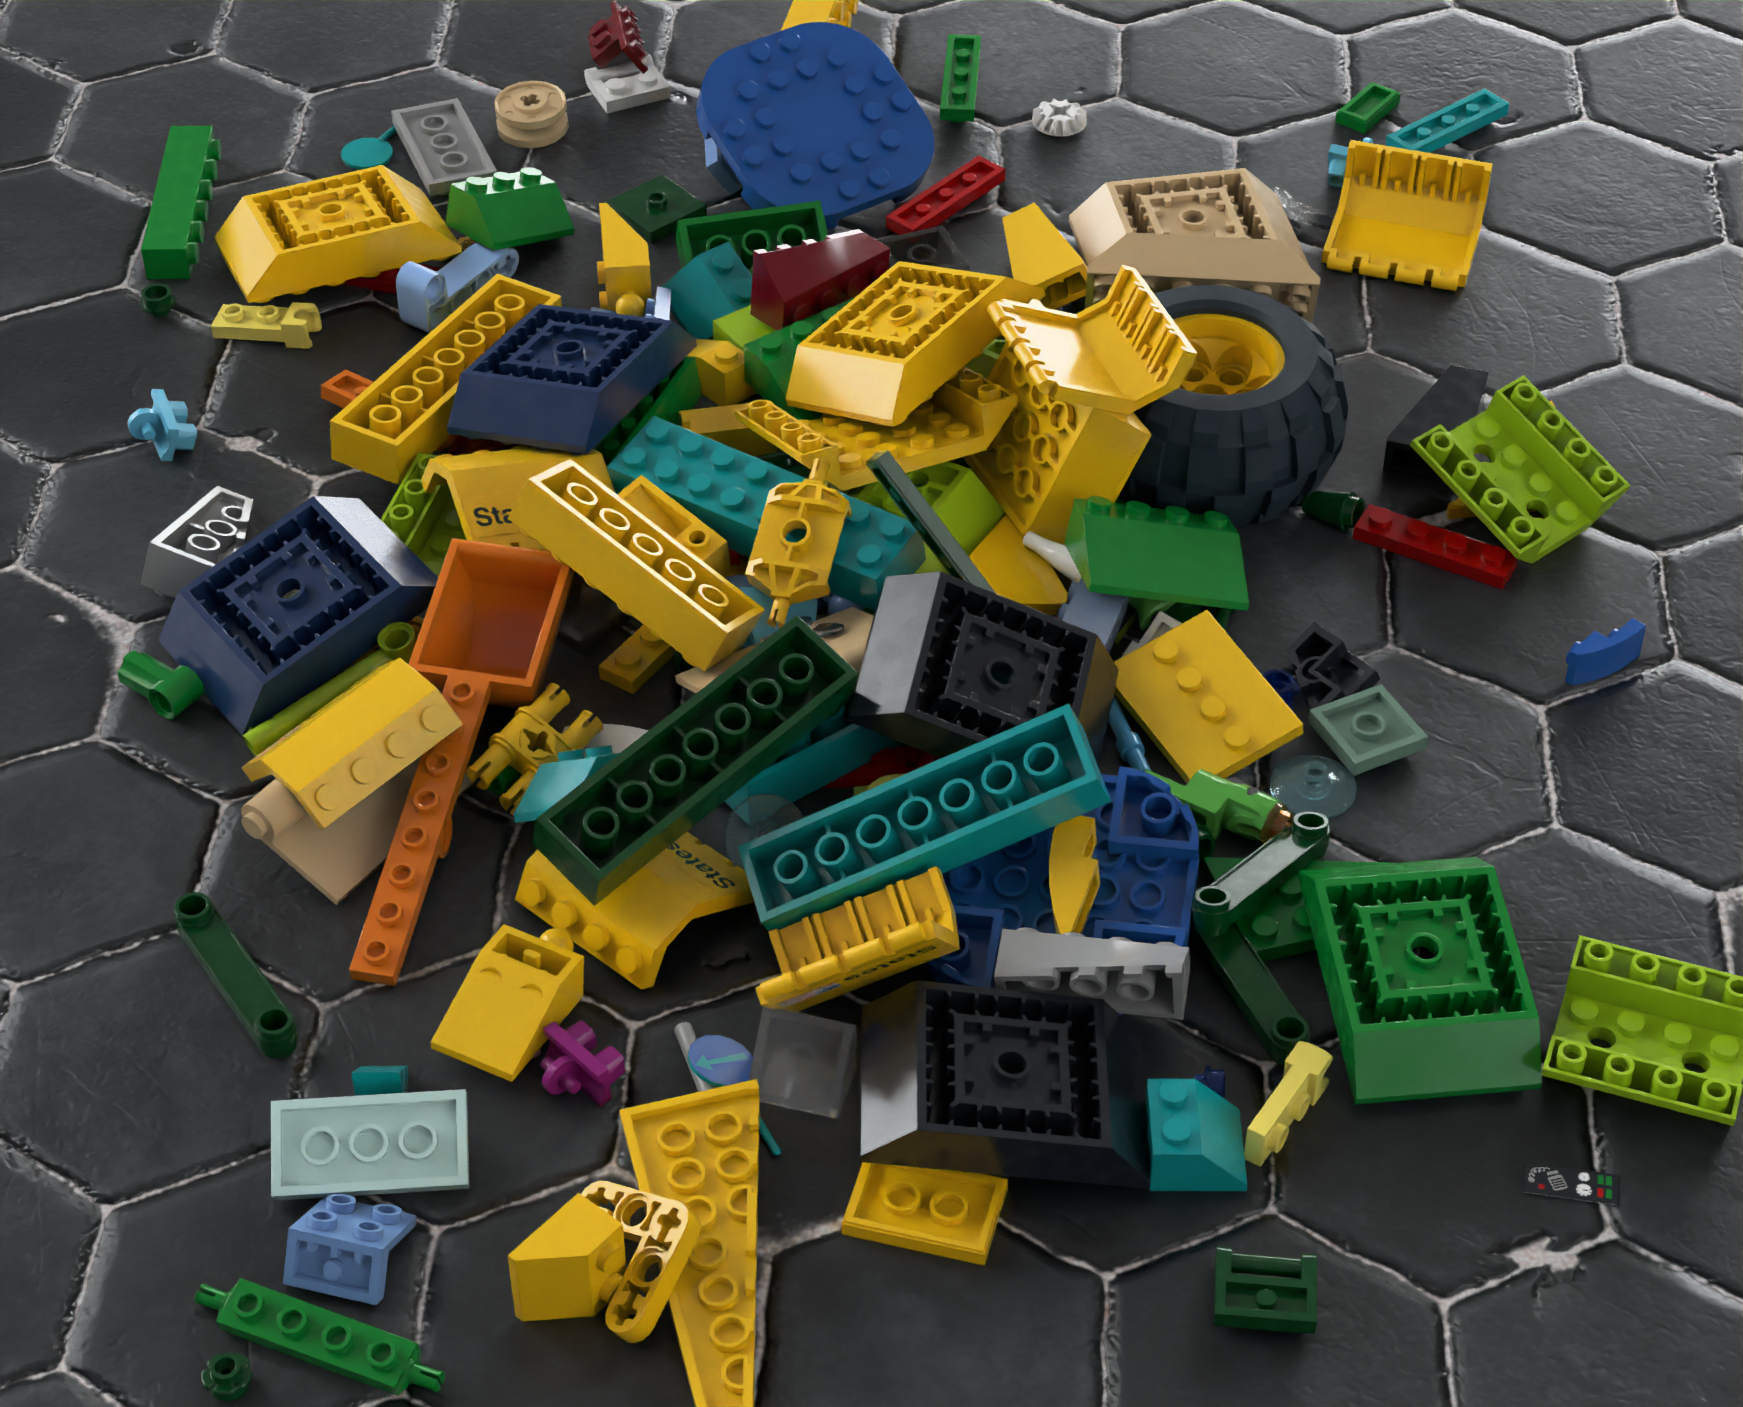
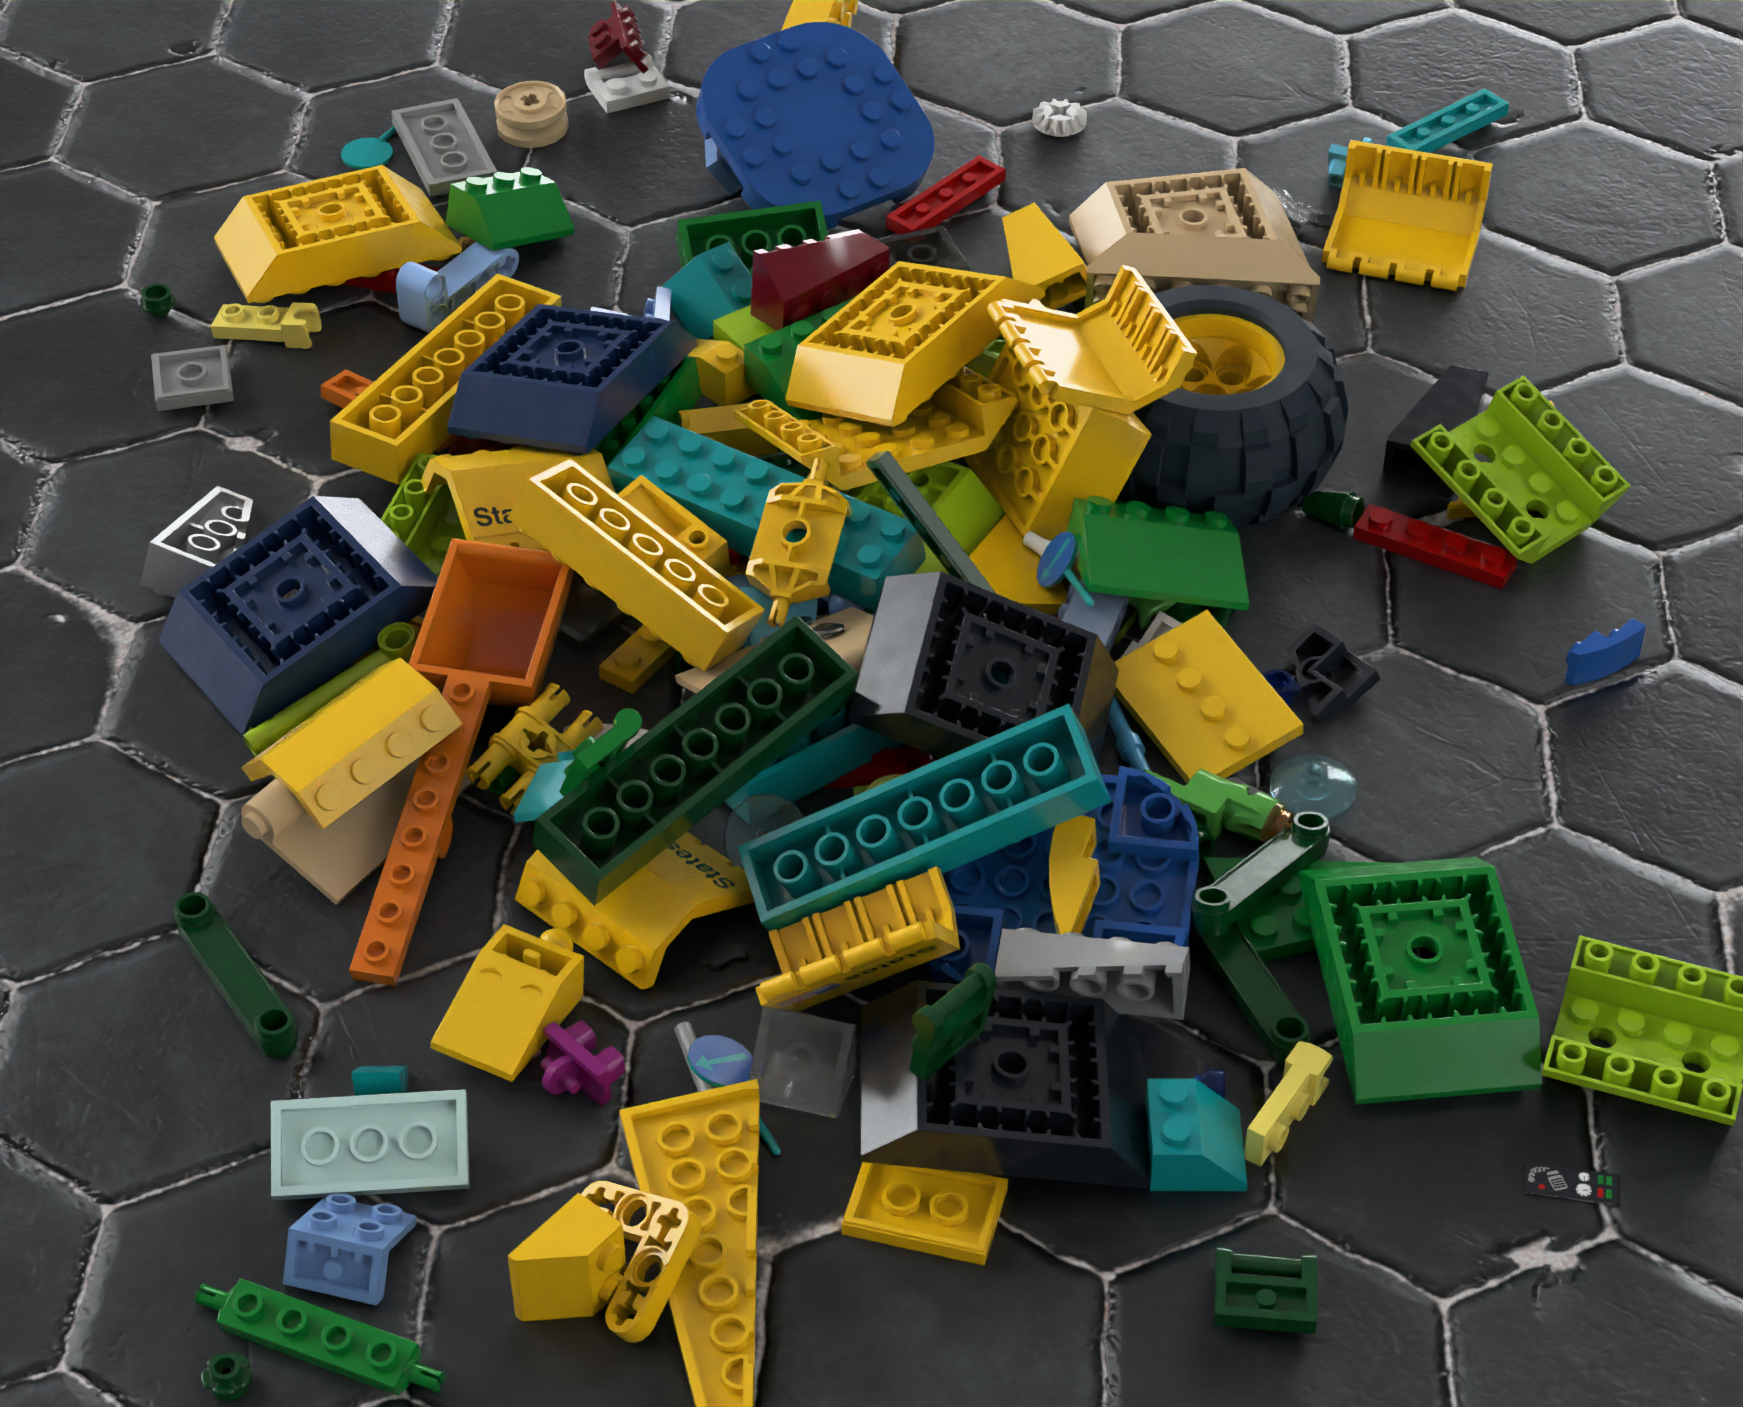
green piece [117,650,204,720] -> none
medium azure hips [128,389,197,461] -> none
green brick [141,125,222,279] -> none
yellow slope [597,203,652,317] -> none
dark green plate [607,174,707,243] -> none
green plate [940,34,981,123] -> none
sand green plate [1308,684,1428,776] -> none
green tile [1335,82,1401,134] -> none
none -> light grey plate [151,345,234,411]
none -> green plate [559,708,642,797]
none -> dark green plate [909,962,996,1081]
none -> blue piece [1037,531,1095,607]

